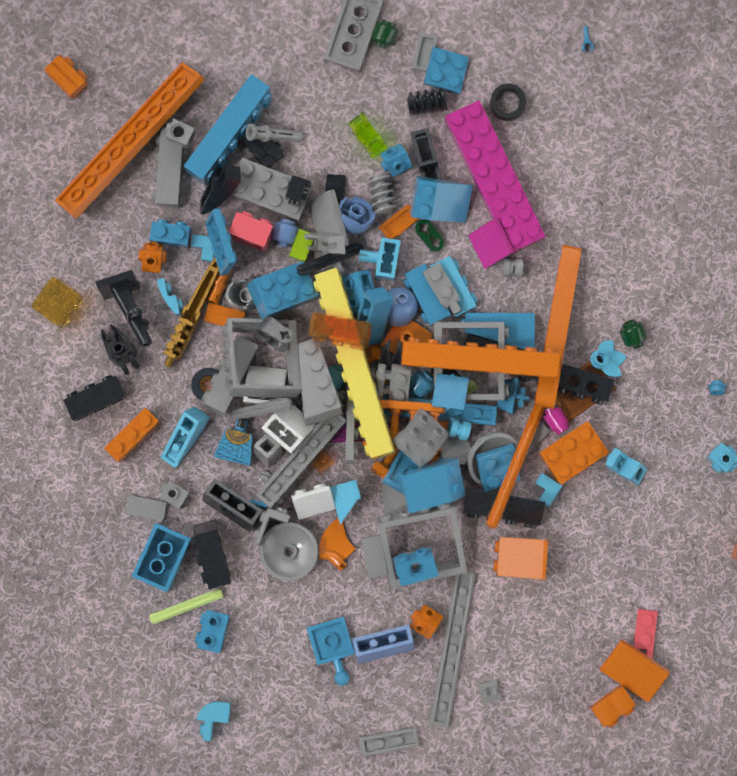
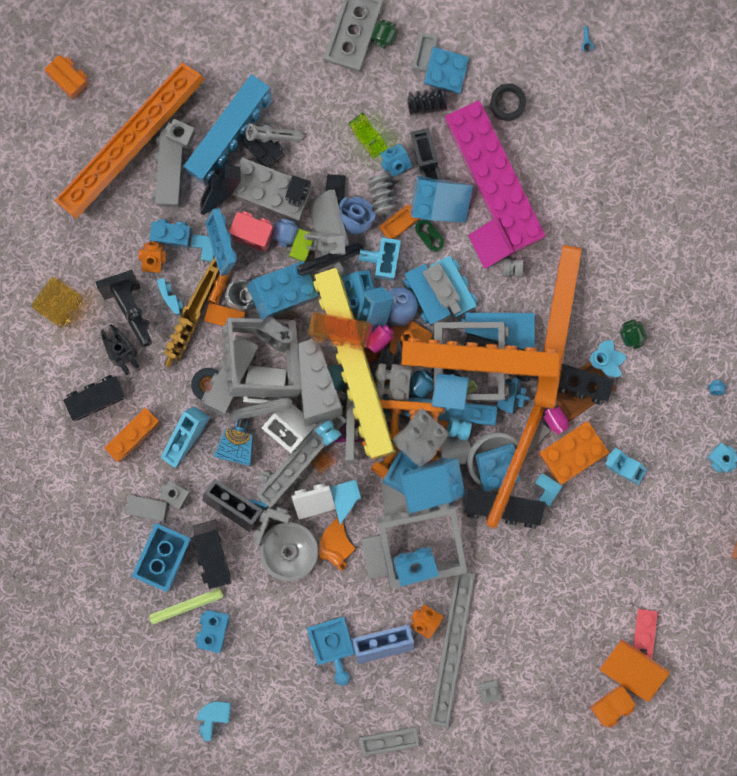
light grey brick [254,434,282,468] -> none
orange slope [493,537,548,580] -> none
none -> medium azure wheel [315,419,341,446]
none -> dark pink brick [366,324,394,353]

